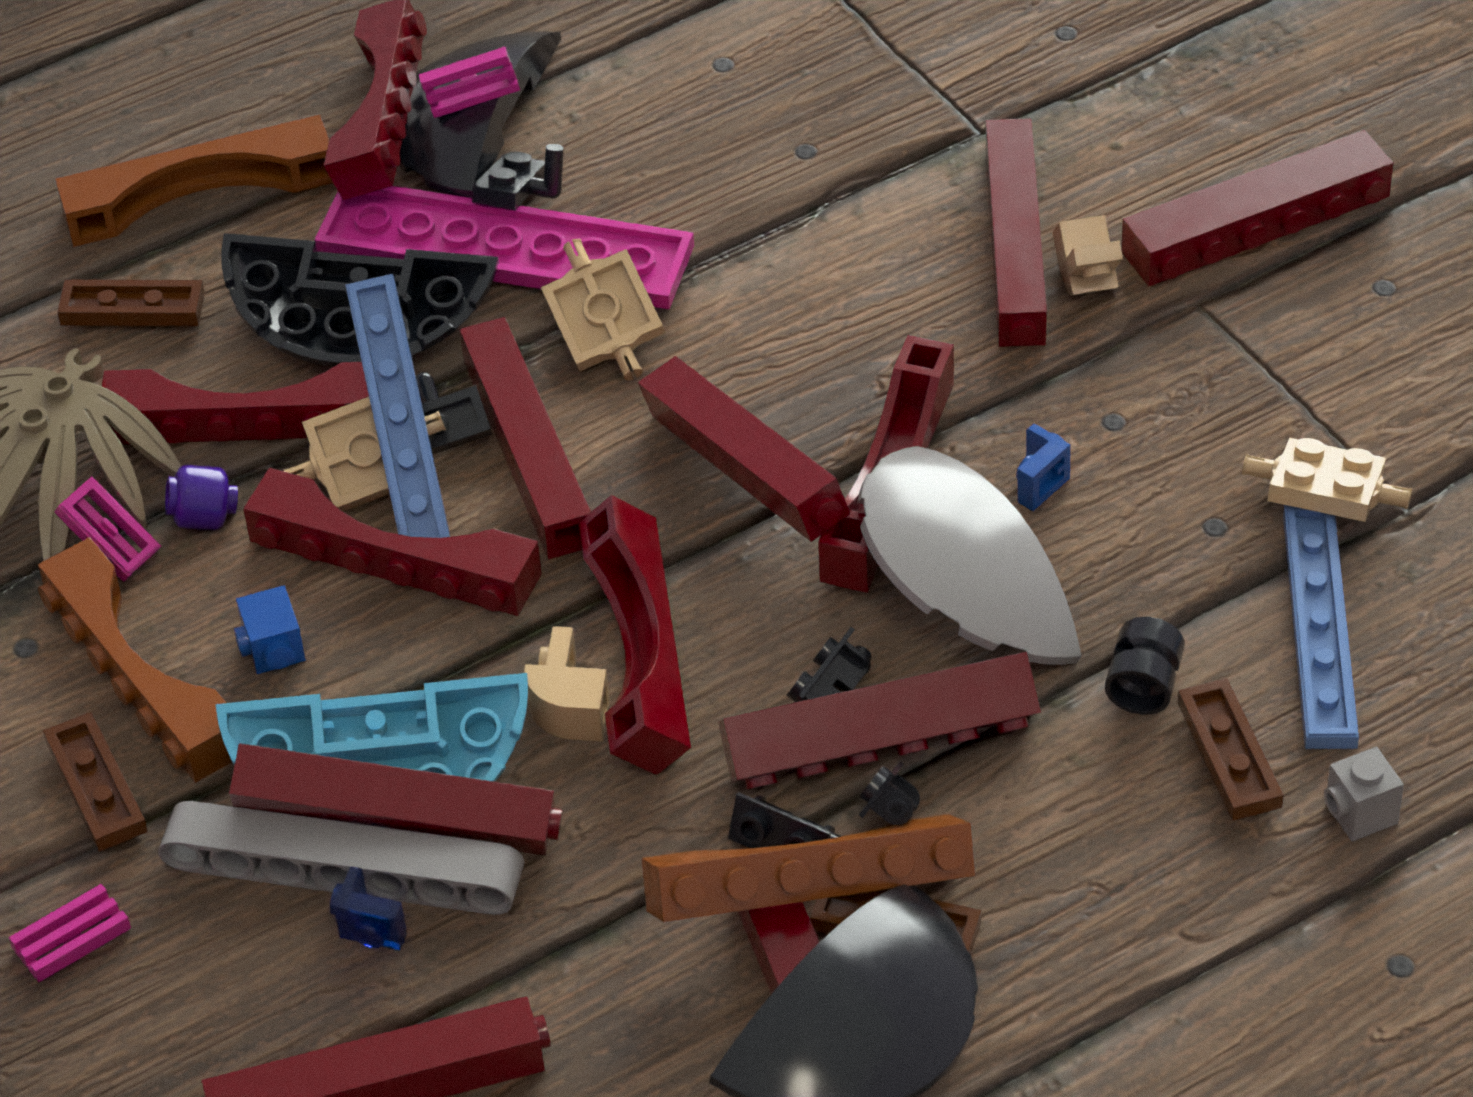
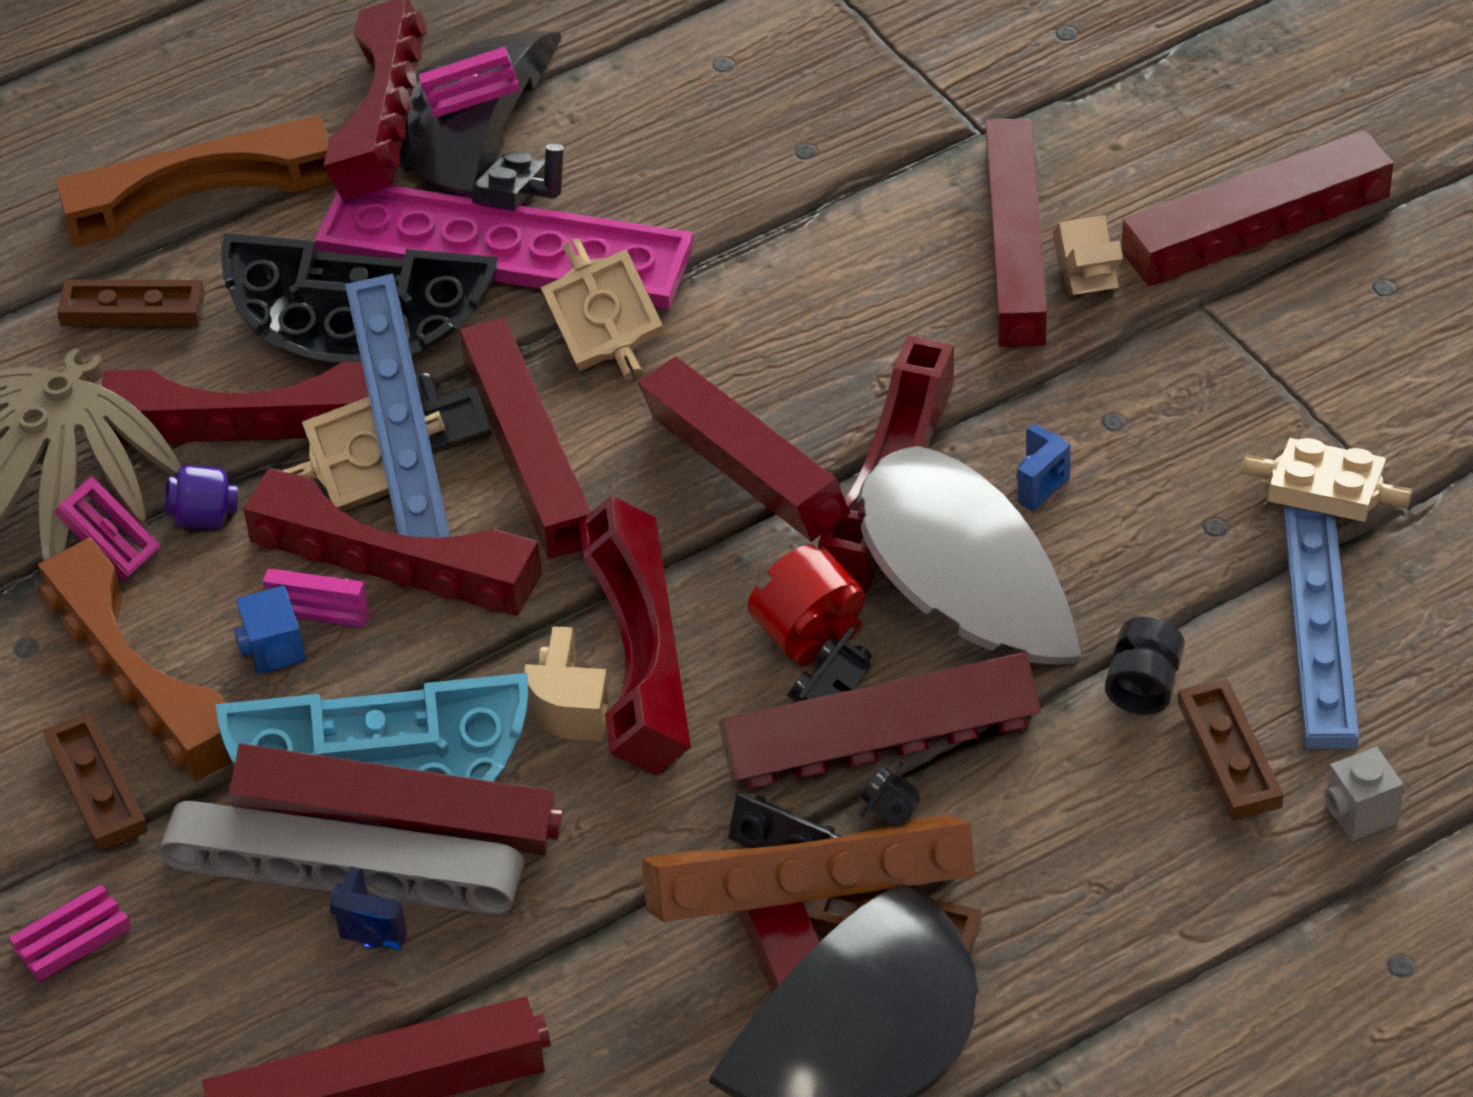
none -> dark pink tile [262,568,369,628]
none -> red brick [747,544,865,667]

